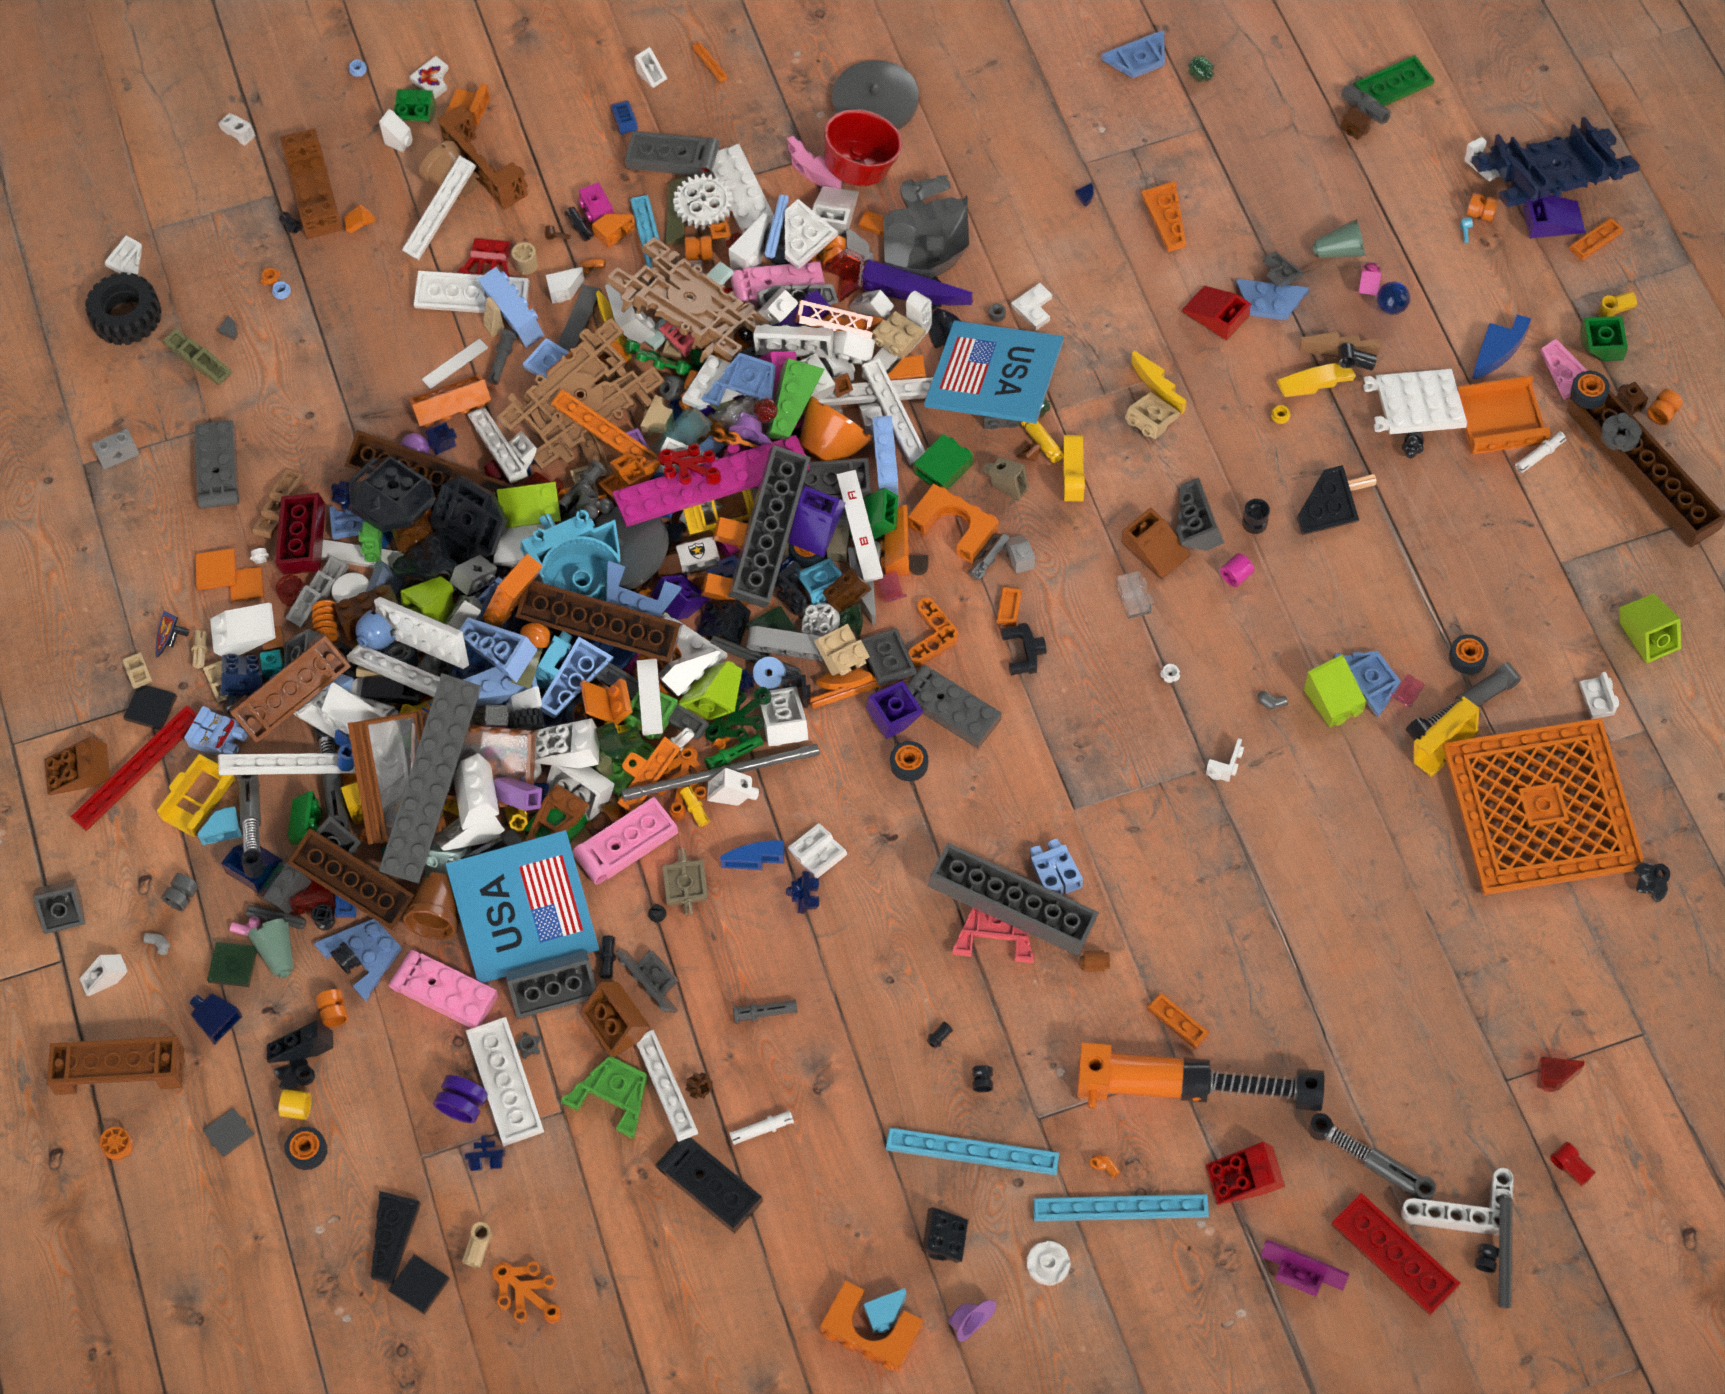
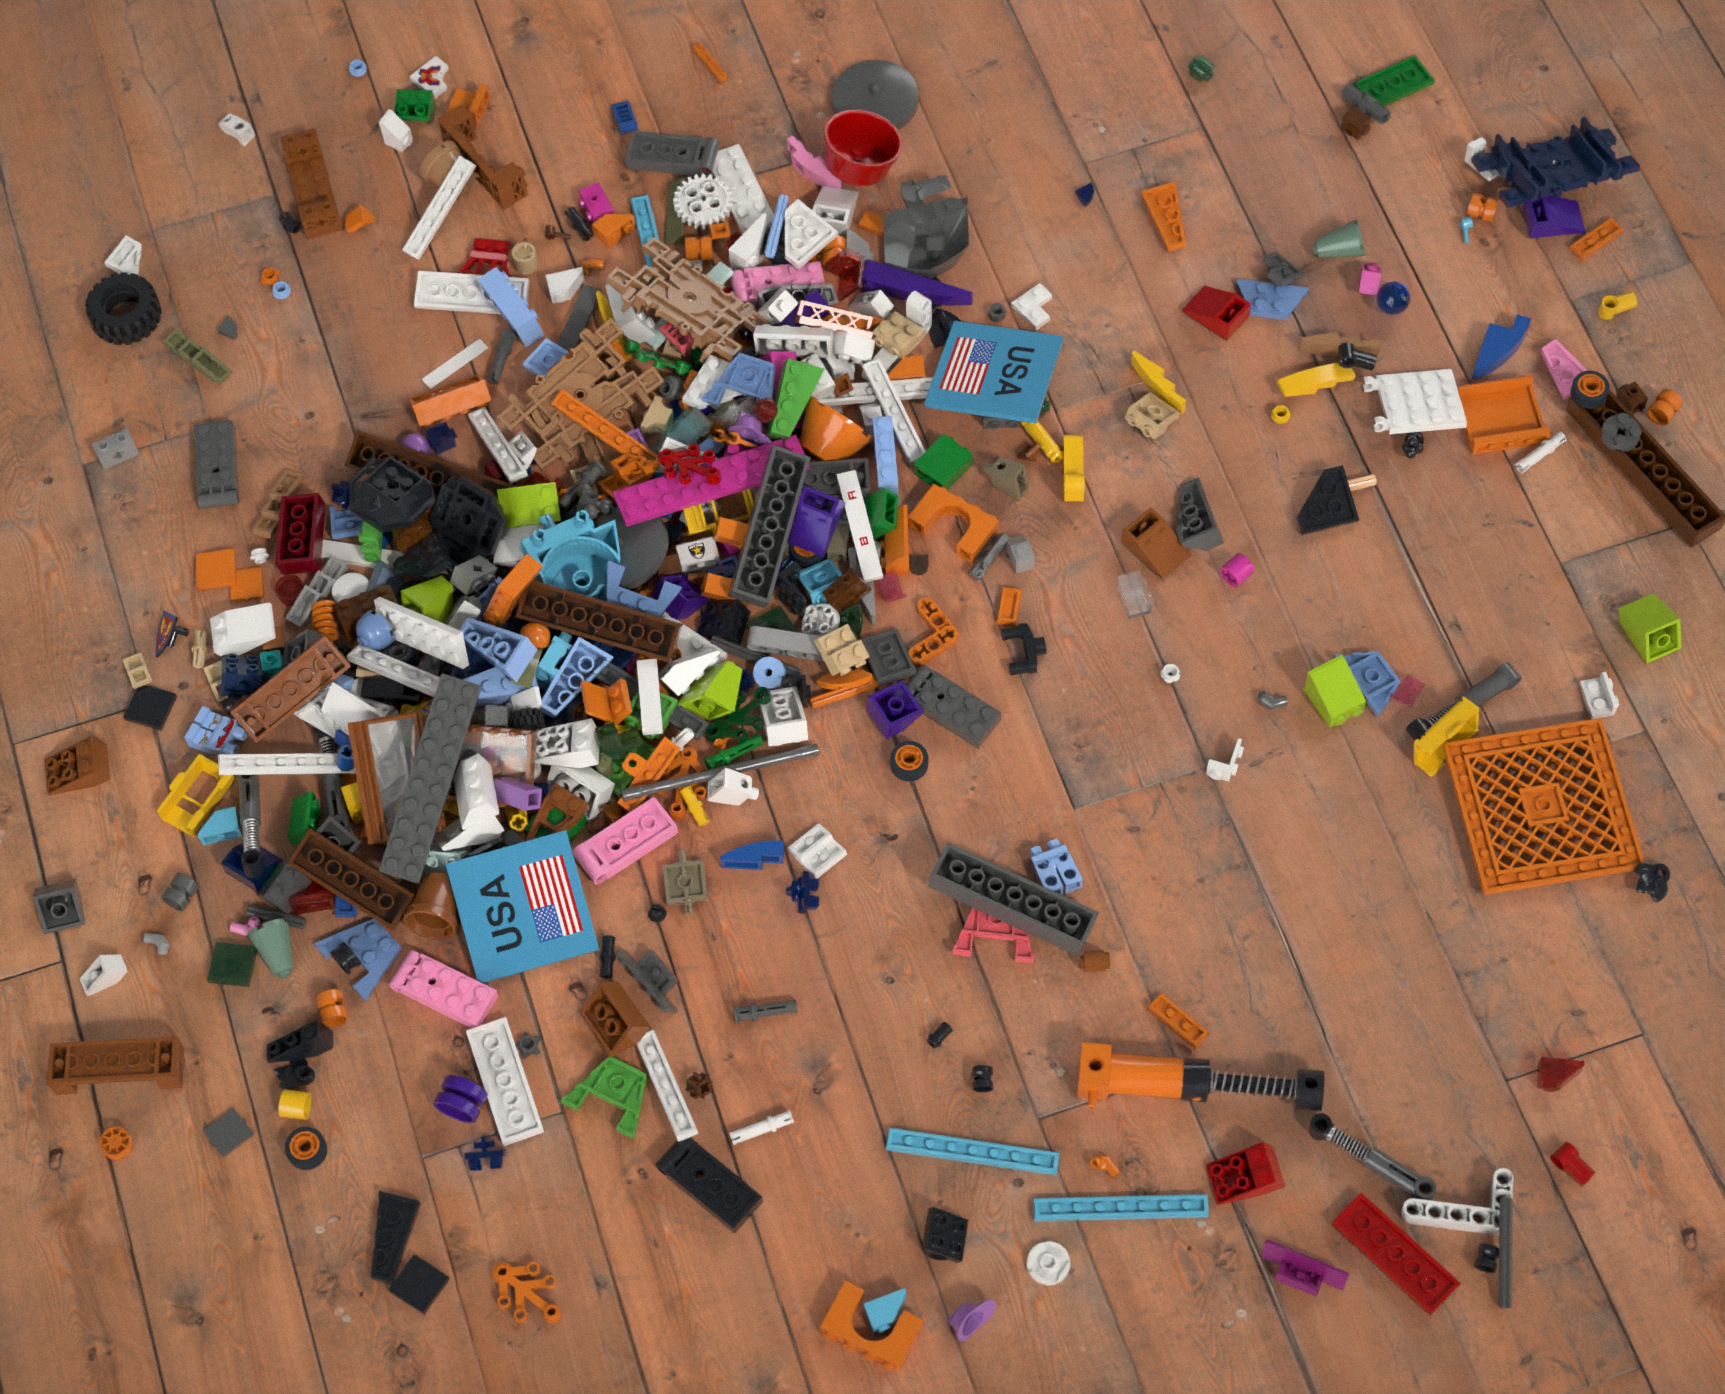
red plate [70,705,197,831] -> none
clear blue torso [190,994,243,1045] -> none
black wheel [312,904,336,931] -> none
tan piece [462,1222,493,1268] -> none
tan slope [483,297,505,337] -> none
dark grey slope [506,951,596,1019] -> none
white slope [634,47,667,88] -> none
medium blue wing [1101,30,1165,78] -> none
black wheel [1242,499,1270,534] -> none
wheel [1449,634,1489,674] -> none
green slope [1580,316,1628,361] -> none

